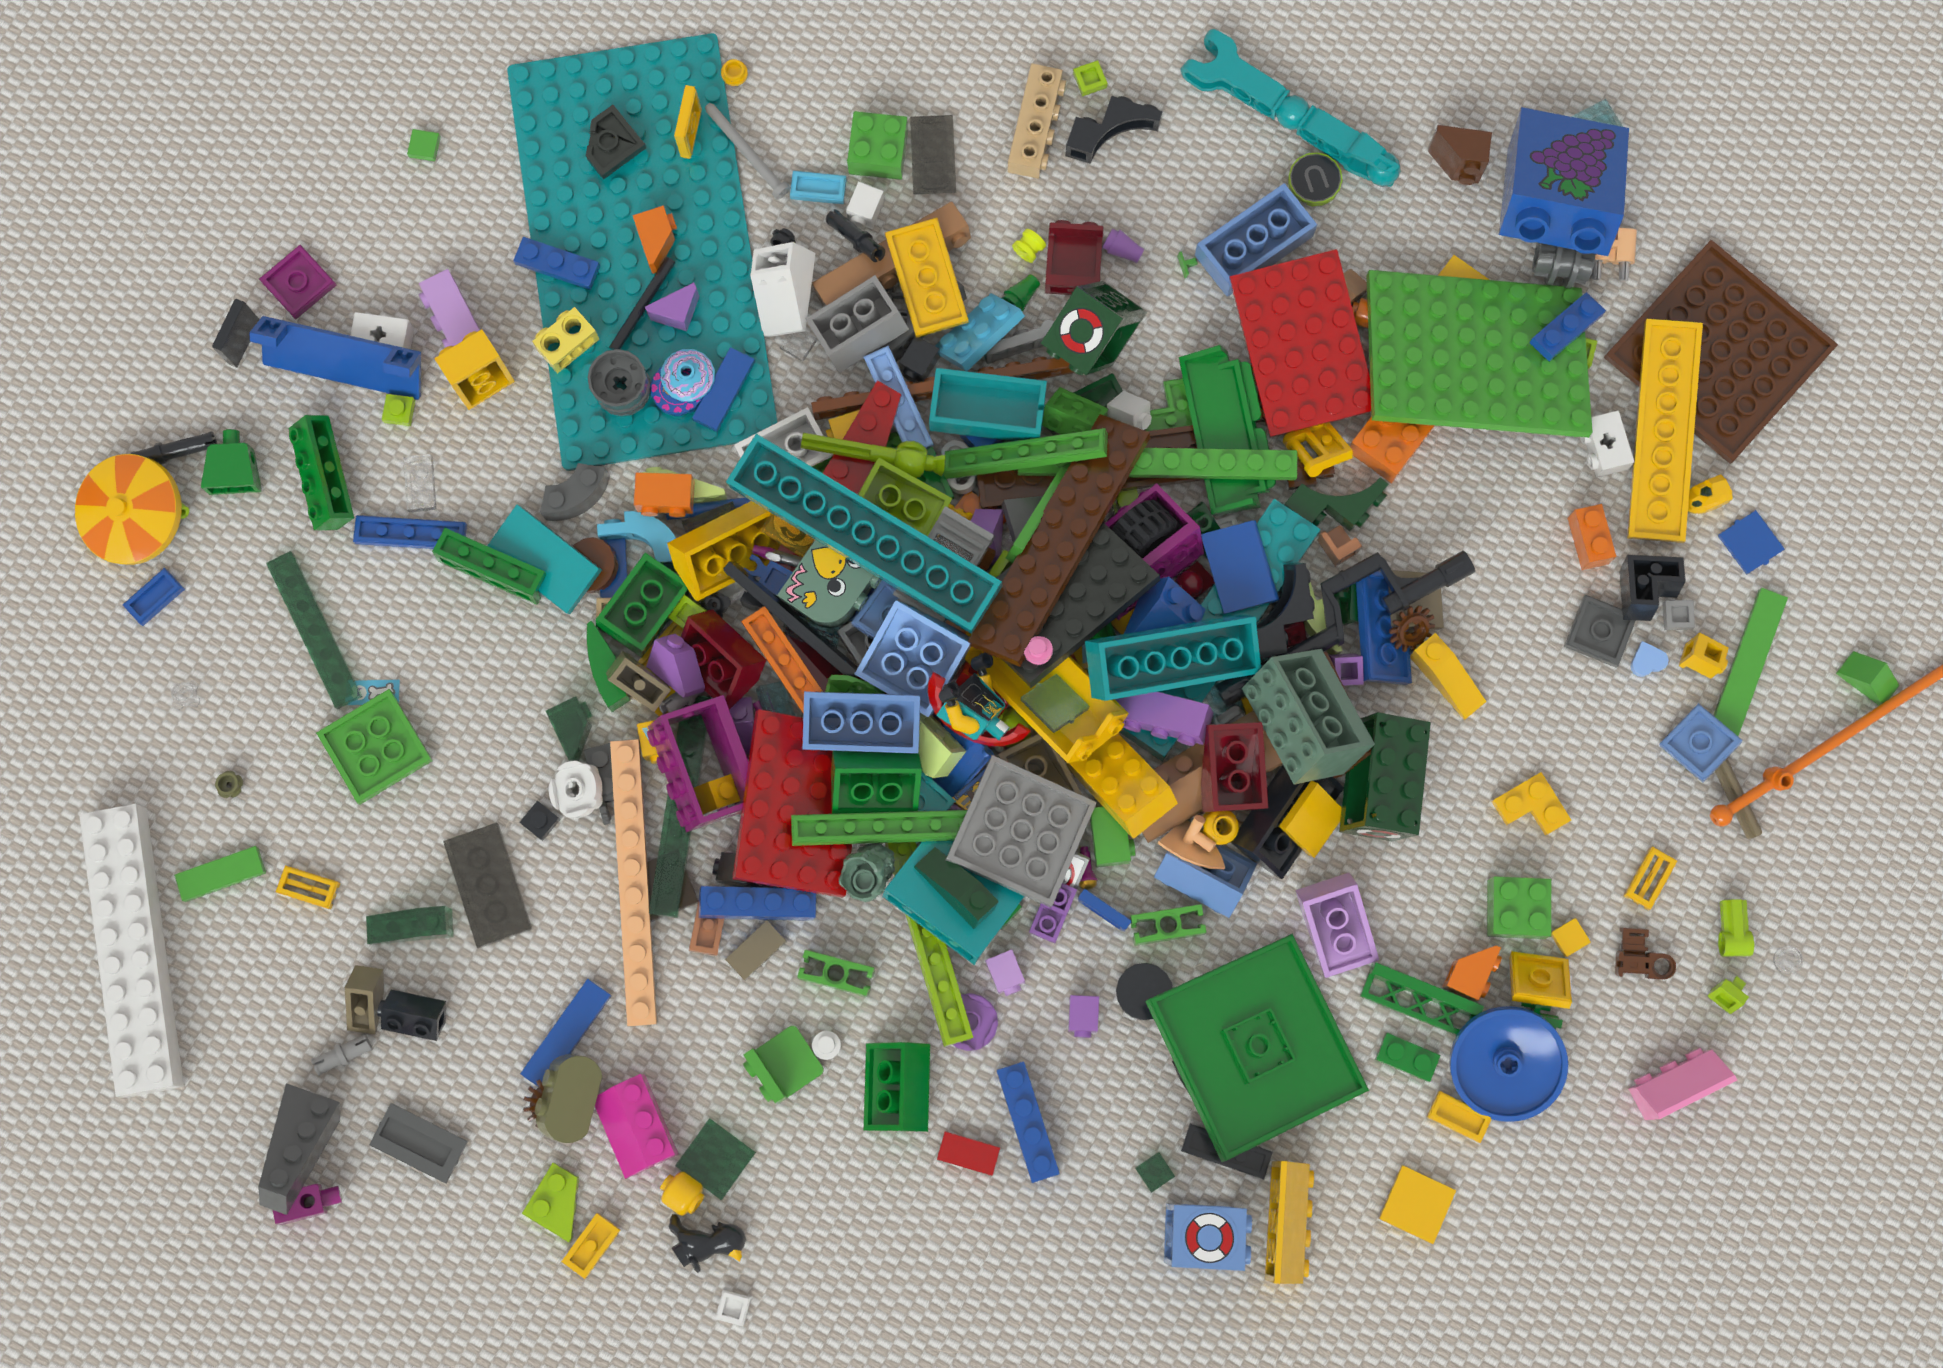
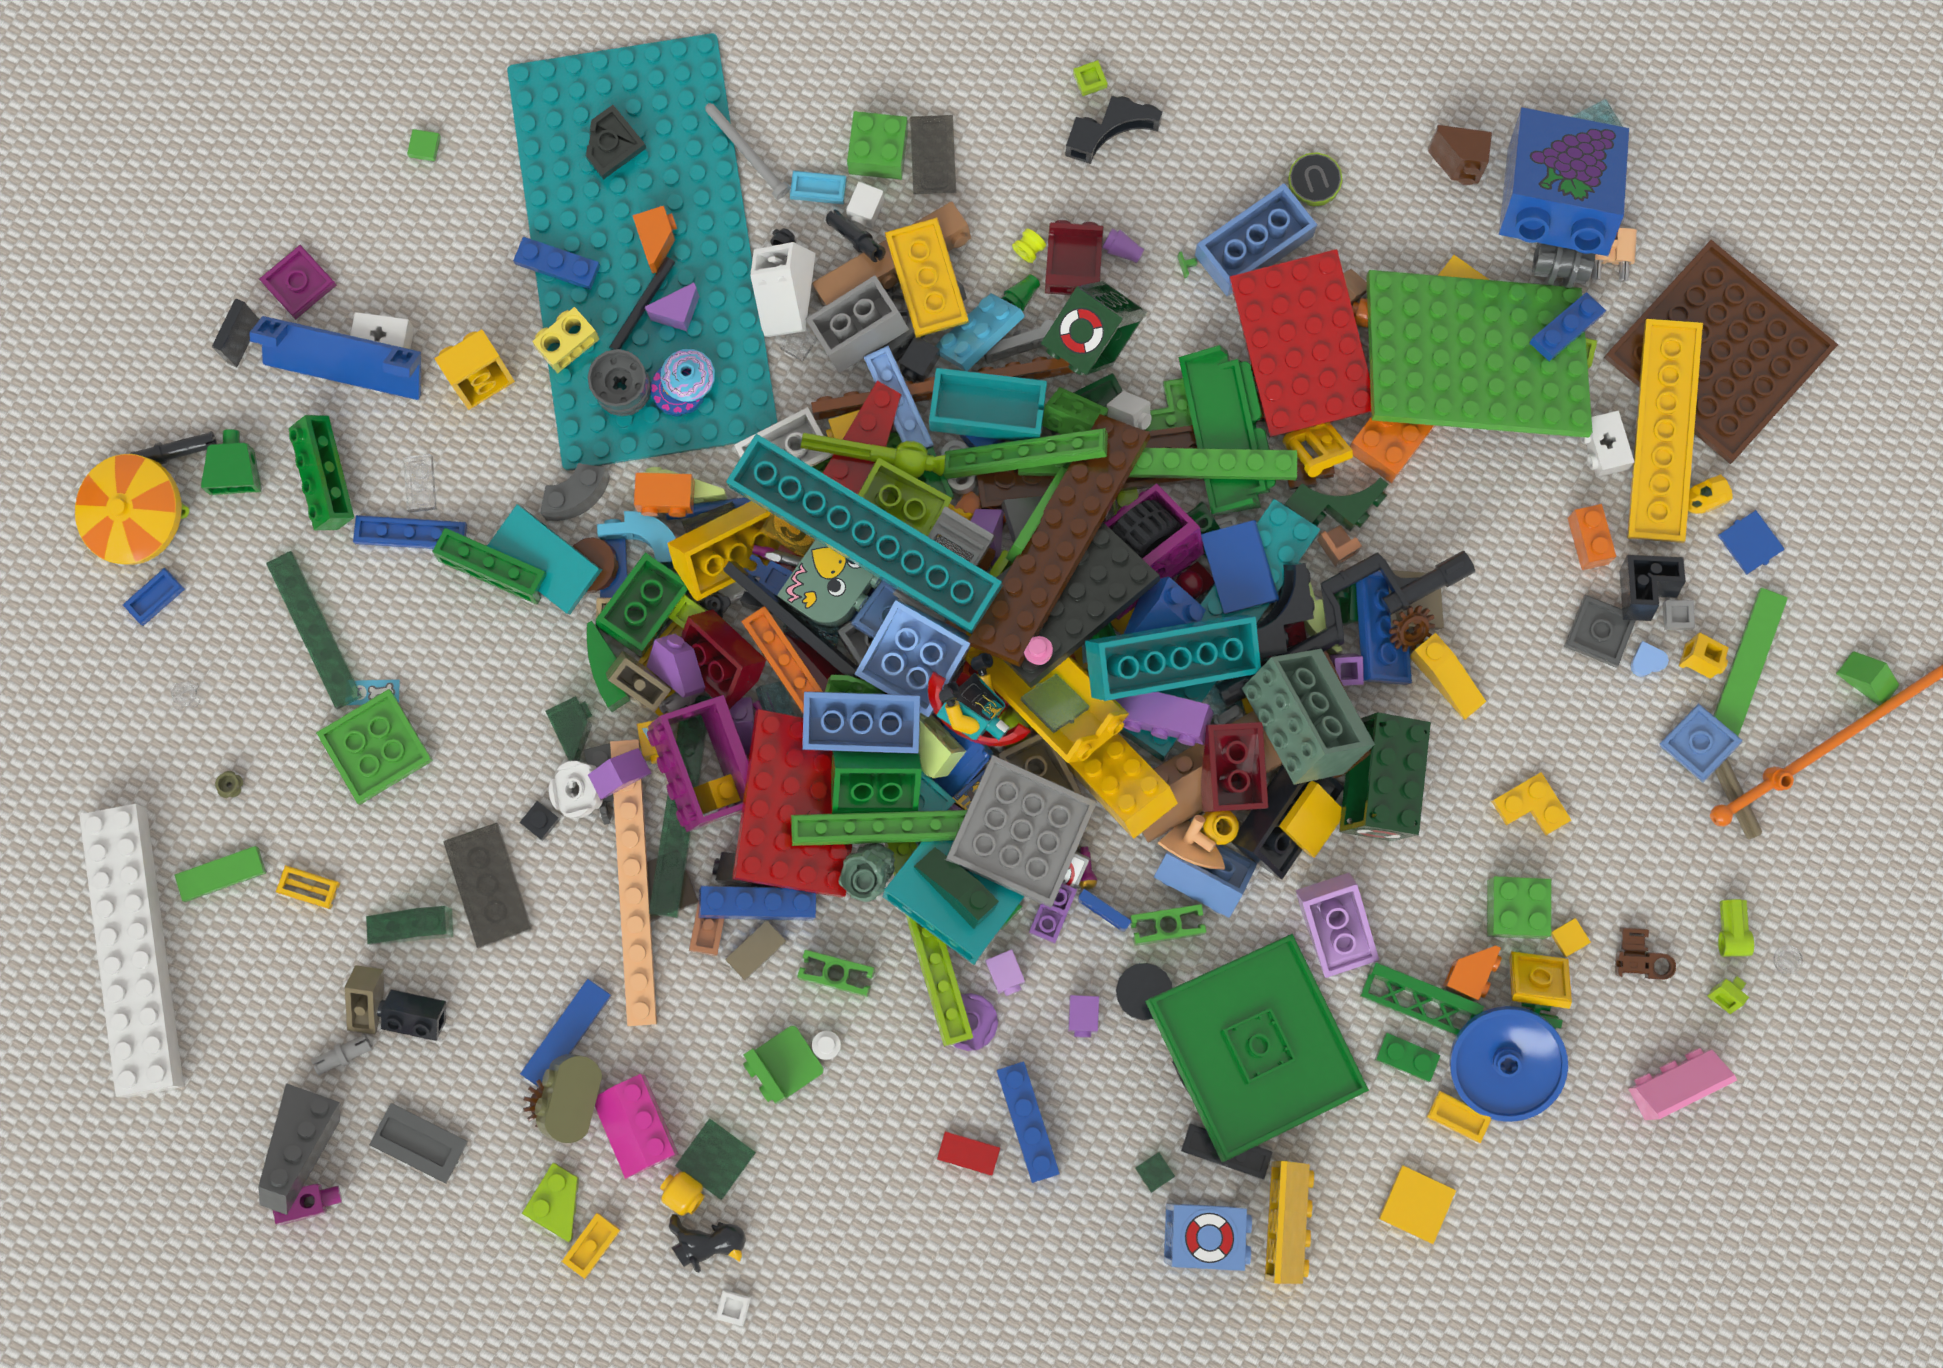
lime plate [381,394,416,426] -> none
lavender brick [418,269,480,348] -> none
yellow tile [674,85,702,159] -> none
blue tile [692,347,755,432] -> none
yellow plate [721,59,748,86] -> none
green slope [863,1042,930,1132] -> none
tan brick [1008,63,1066,179] -> none
bright green brick [1090,807,1135,868] -> none
teal piece [1180,29,1401,187] -> none
yellow tile [1623,846,1677,910] -> none
none -> medium lavender slope [588,748,652,800]

